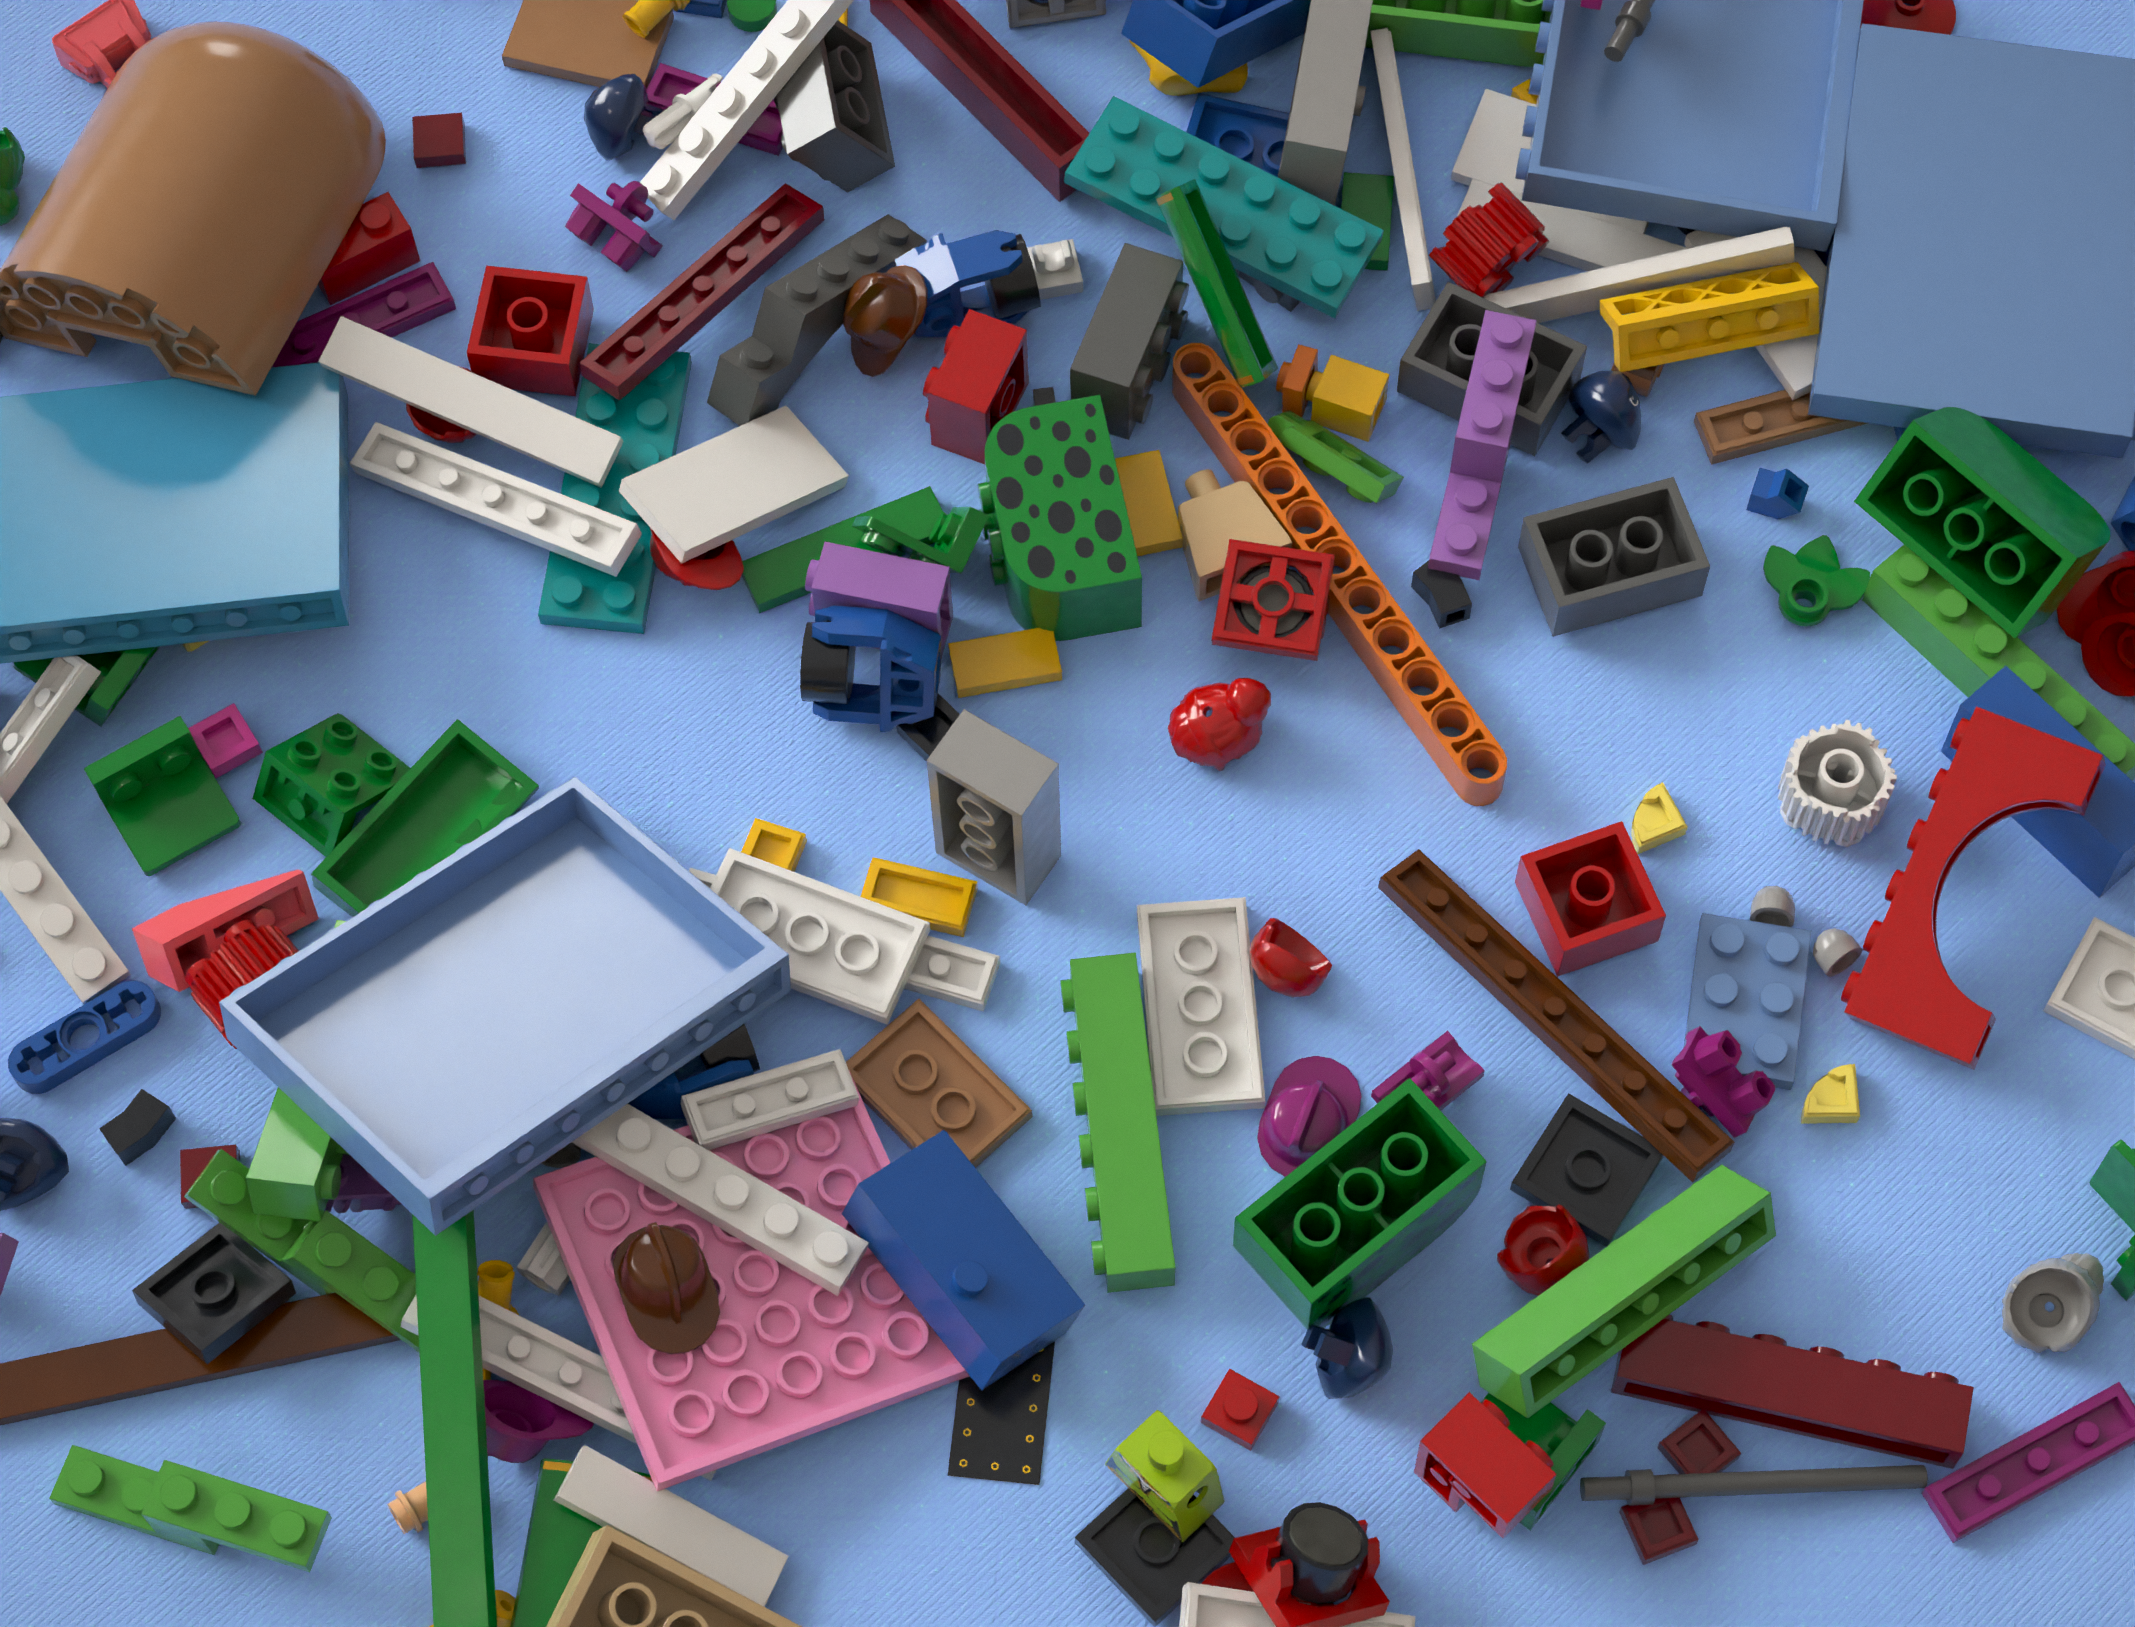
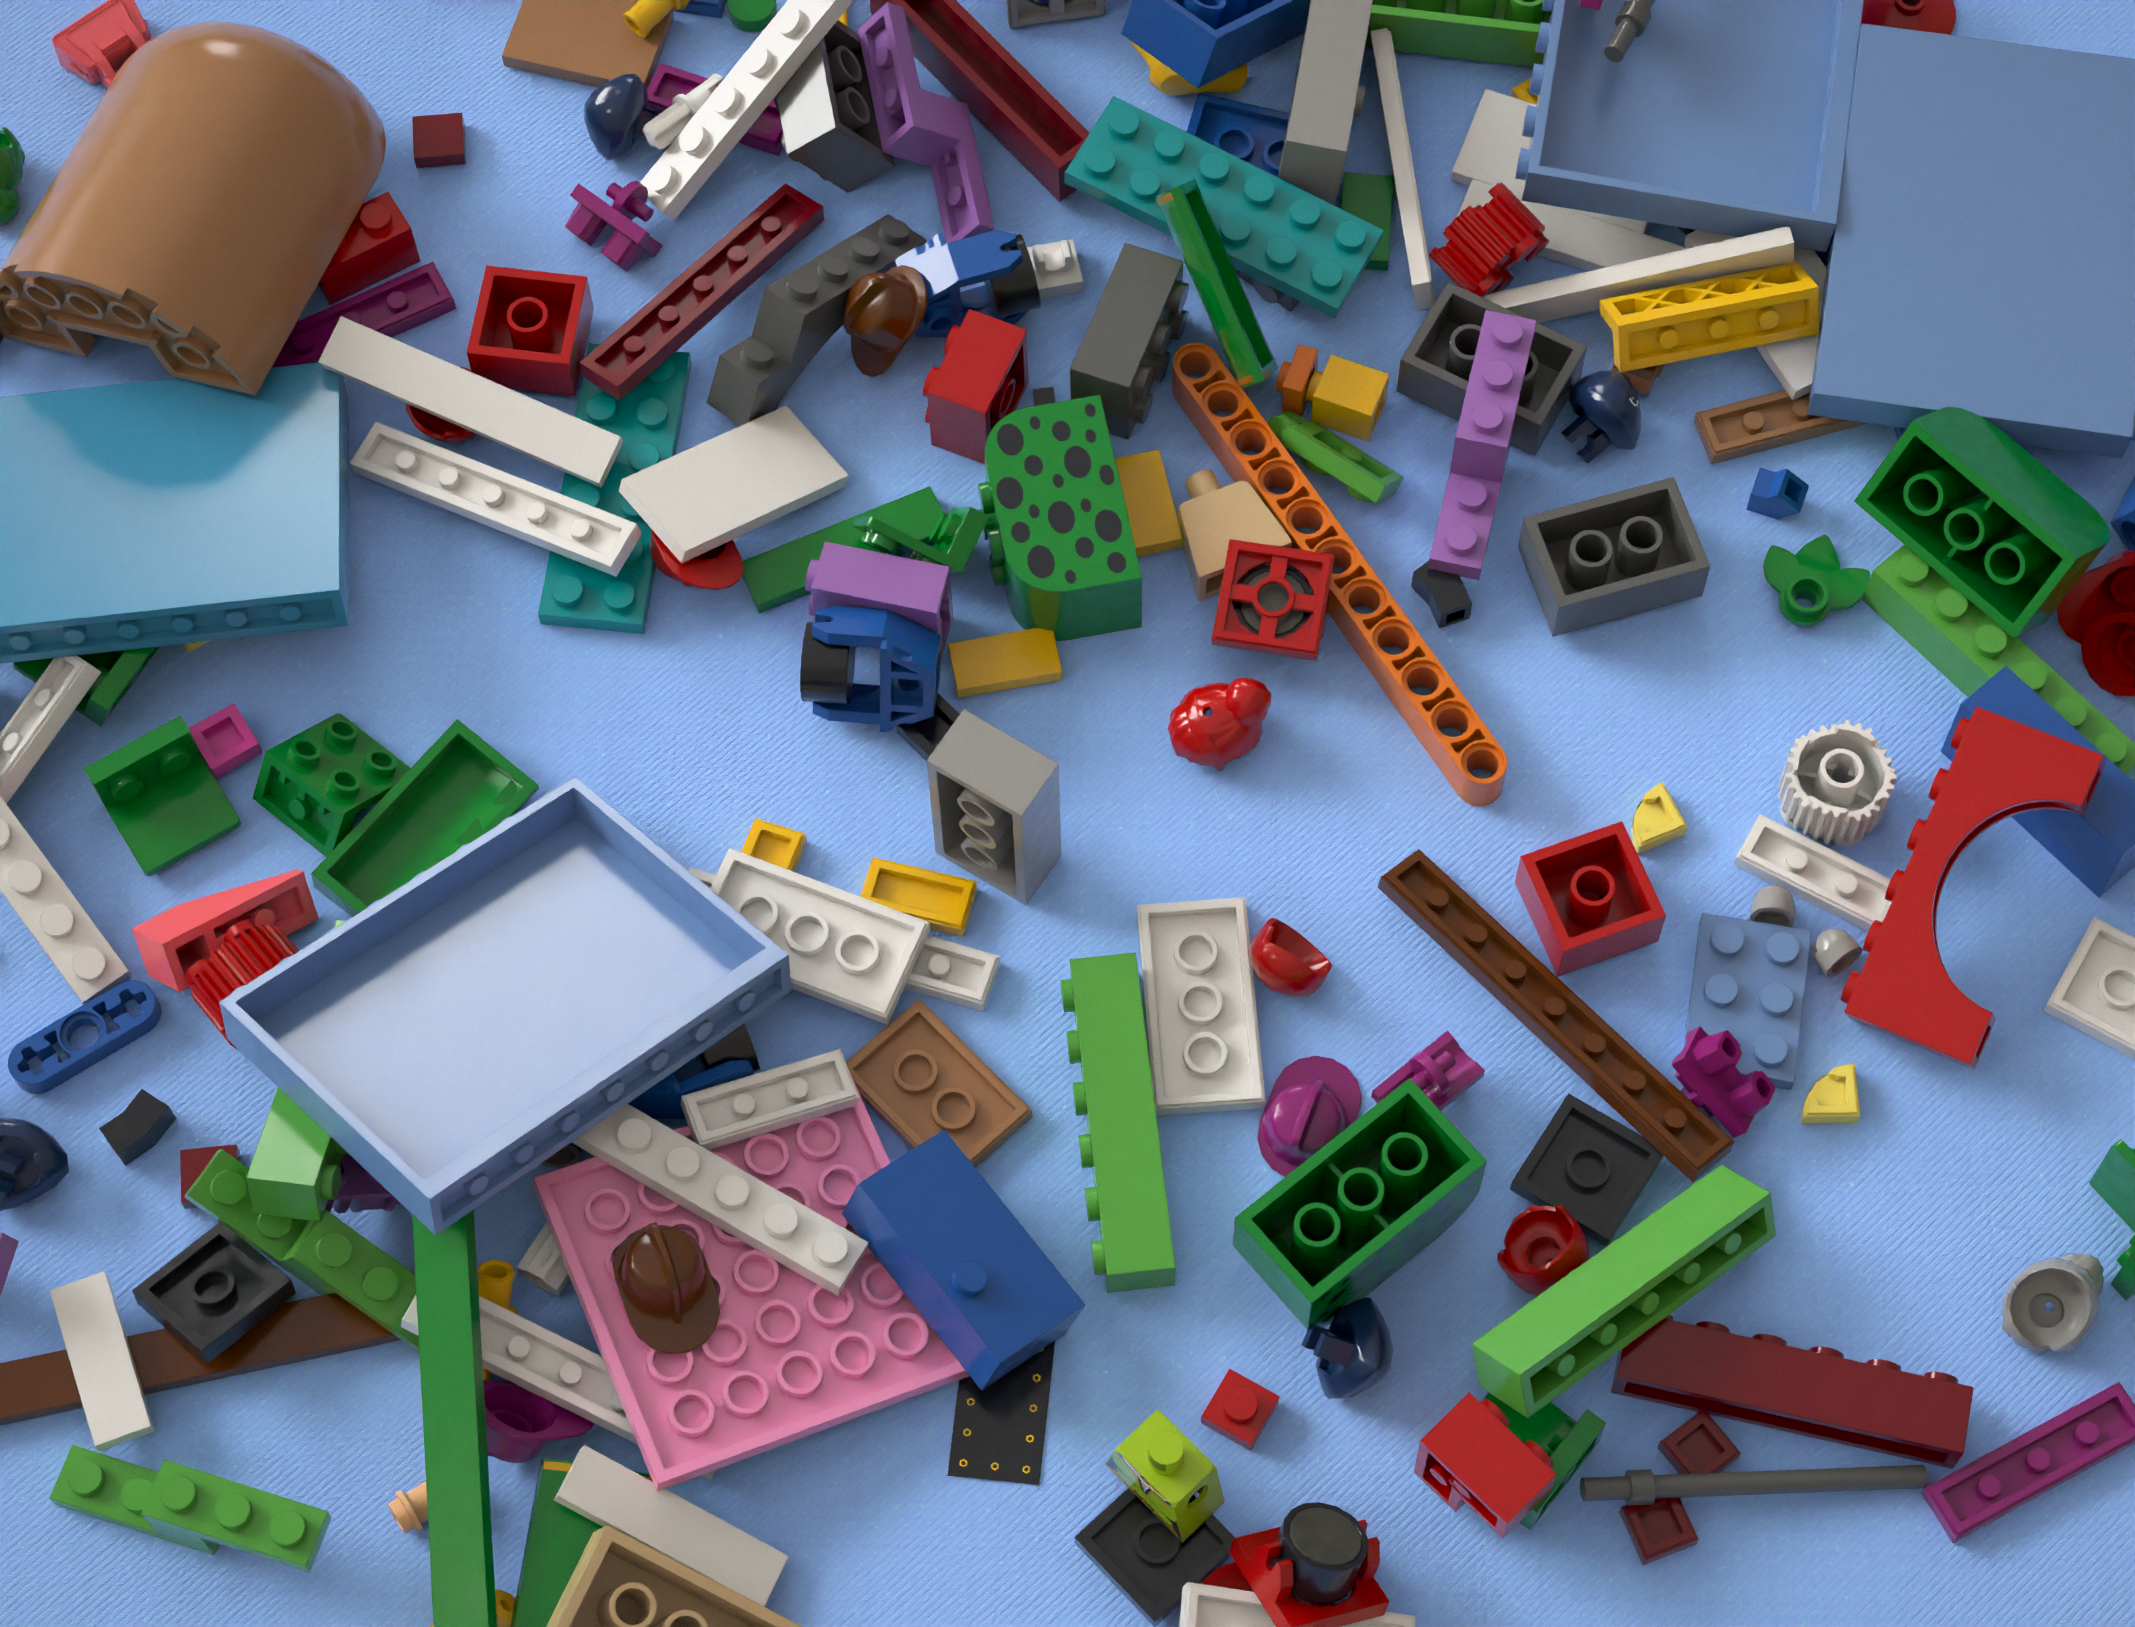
none -> white tile [50,1271,155,1452]
none -> medium lavender bracket [858,2,995,244]
none -> white tile [1733,814,1891,932]

